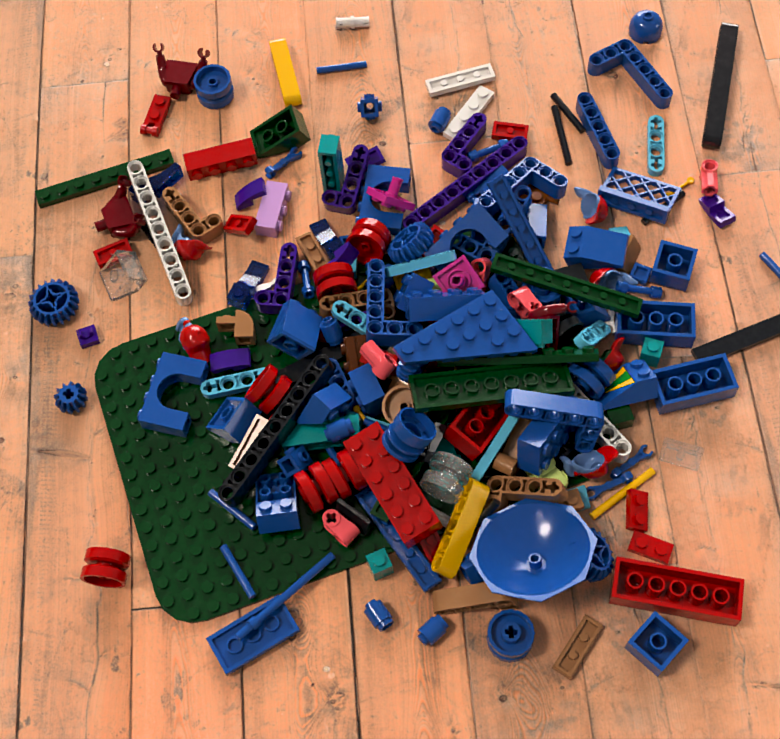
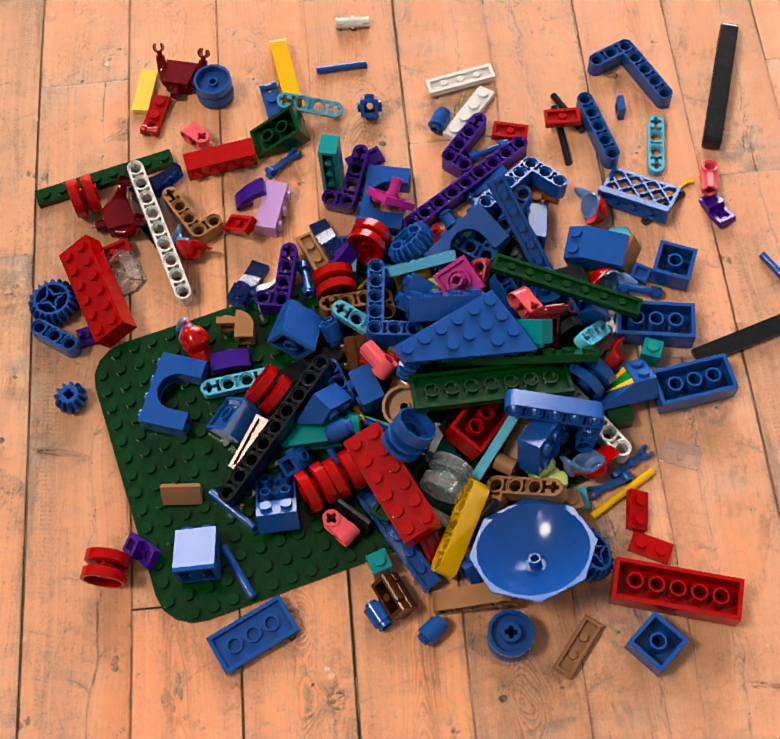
blue bar [235,552,336,641] -> none
blue cylinder [629,9,663,44] -> none
none -> blue beam [30,319,82,358]
none -> red brick [59,234,137,348]
none -> red wheel [65,173,103,218]
none -> dark purple slope [122,532,161,570]
none -> light yellow tile [131,69,159,114]
none -> medium nougat slope [160,483,204,505]
none -> slope [172,524,221,584]
none -> coral piece [180,121,213,150]
none -> blue plate [259,81,283,119]
none -> medium azure beam [277,92,343,118]
none -> reddish brown brick [371,572,418,621]
none -> blue bush [438,209,456,231]
none -> red plate [544,107,581,128]
none -> blue tile [615,95,626,120]

